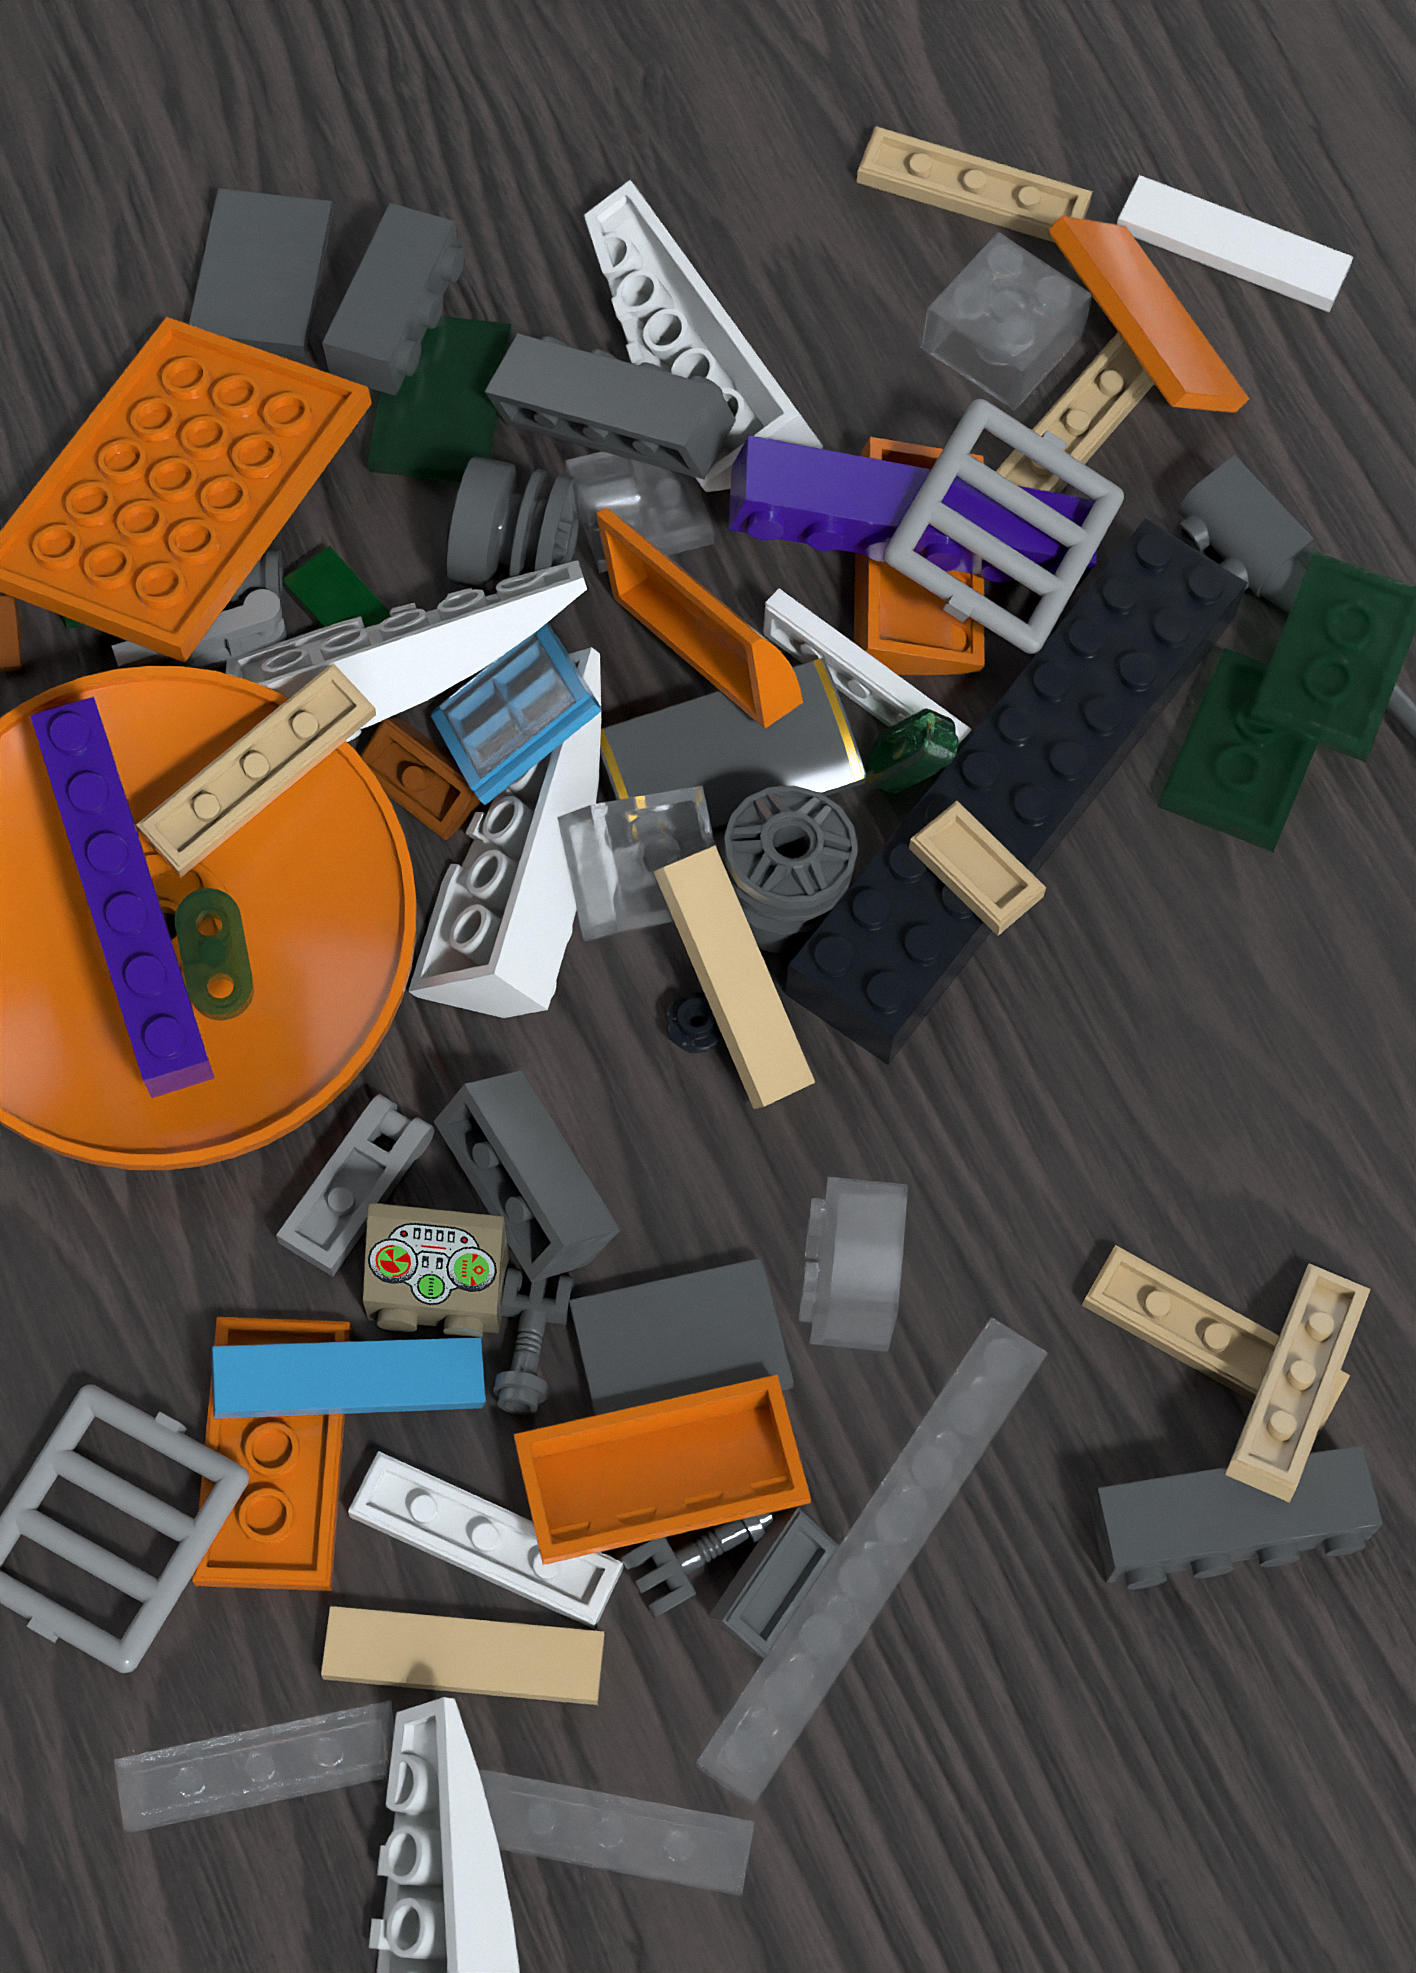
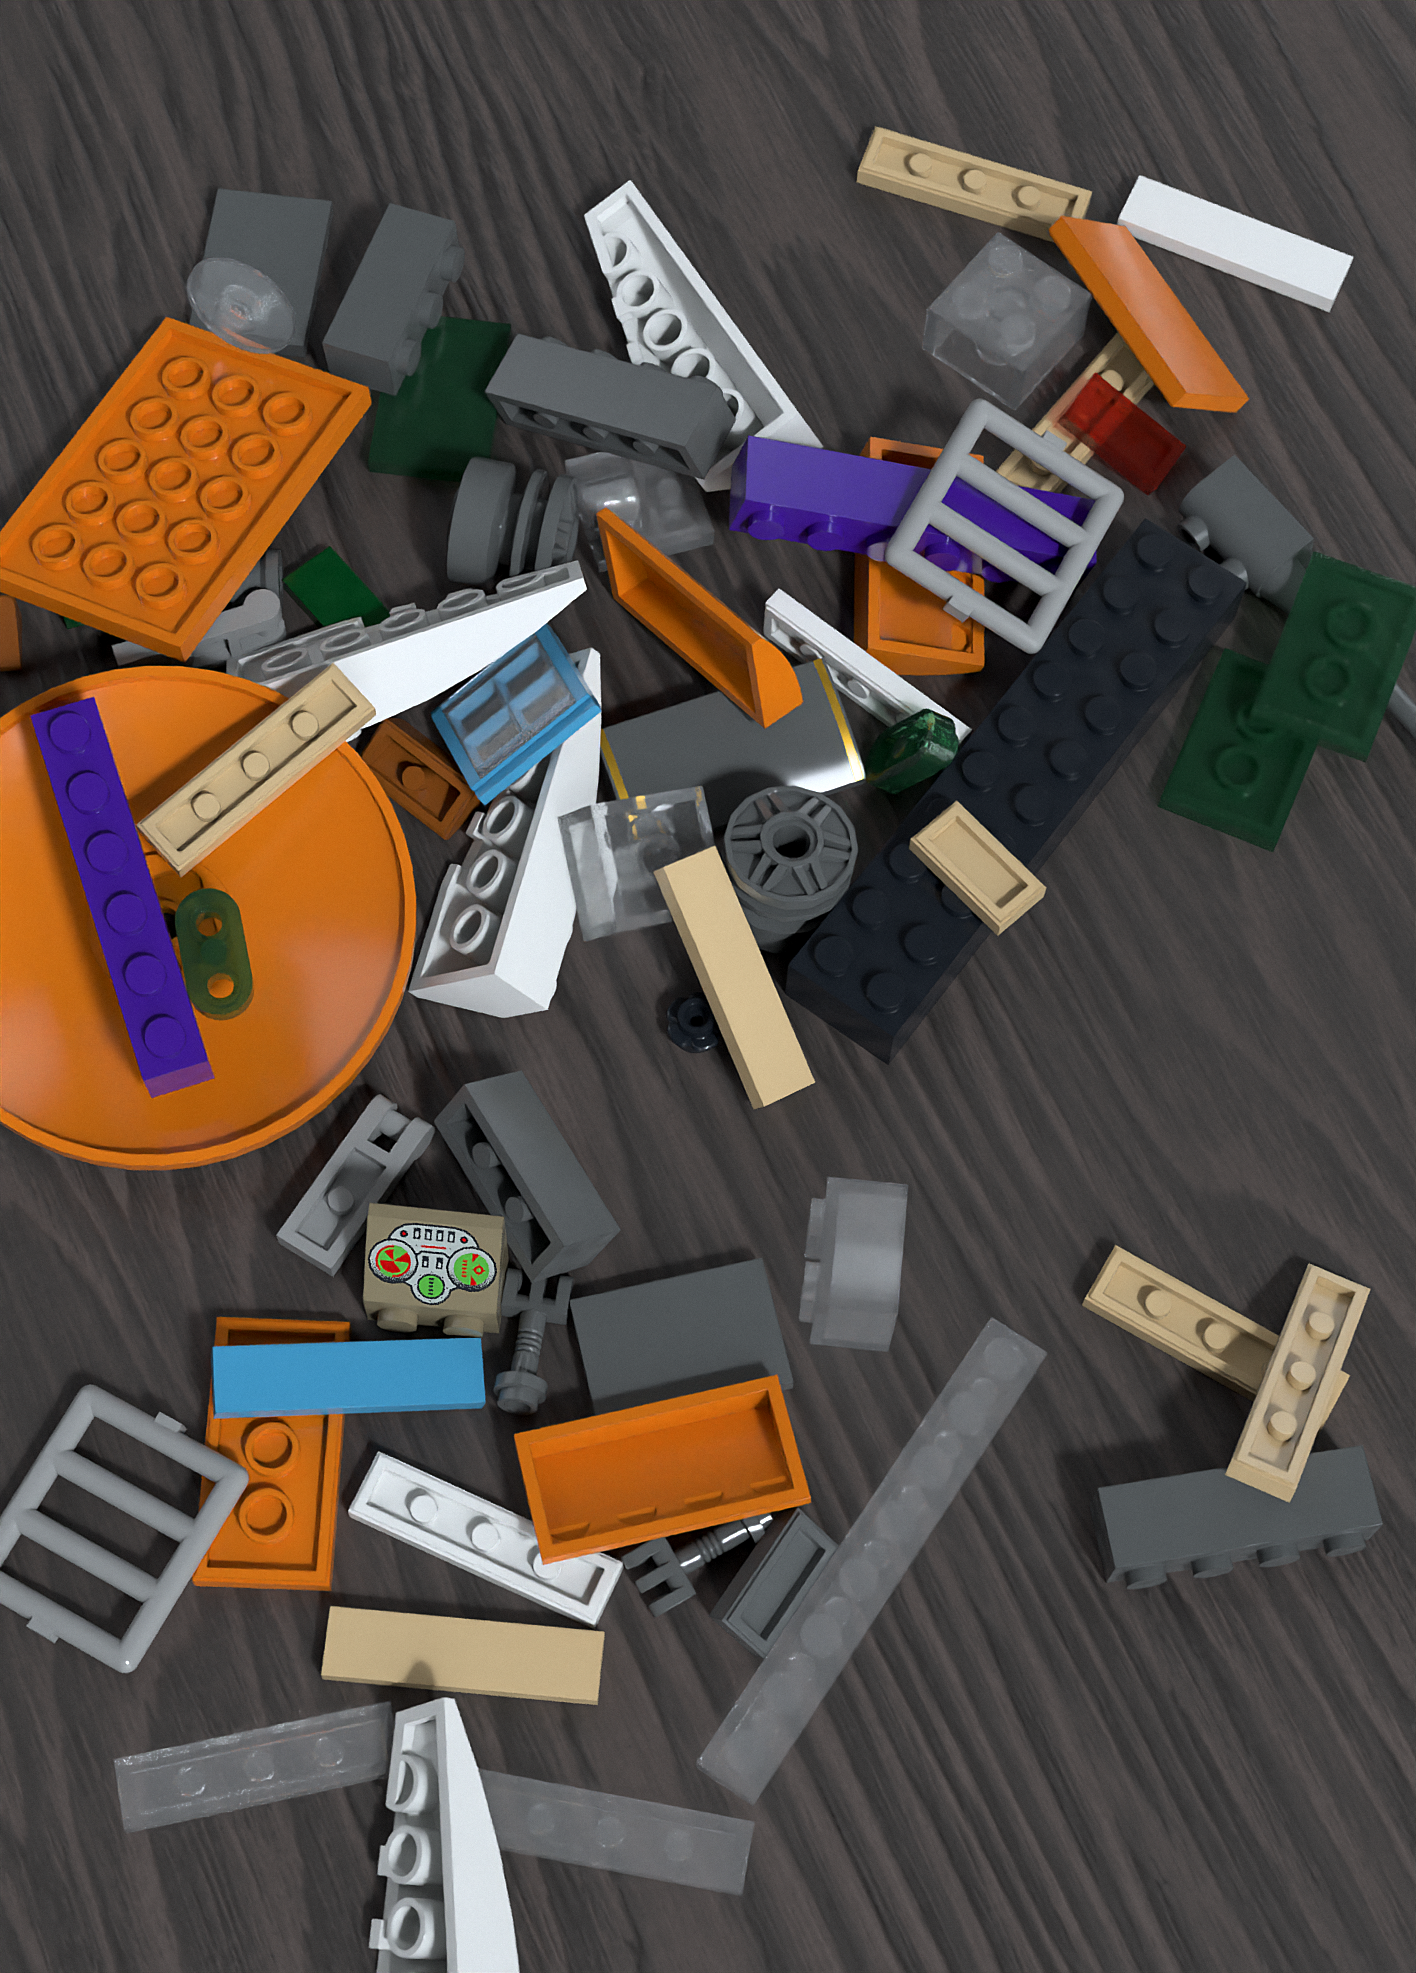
none -> clear dish [186,257,297,354]
none -> clear red tile [1057,372,1187,496]

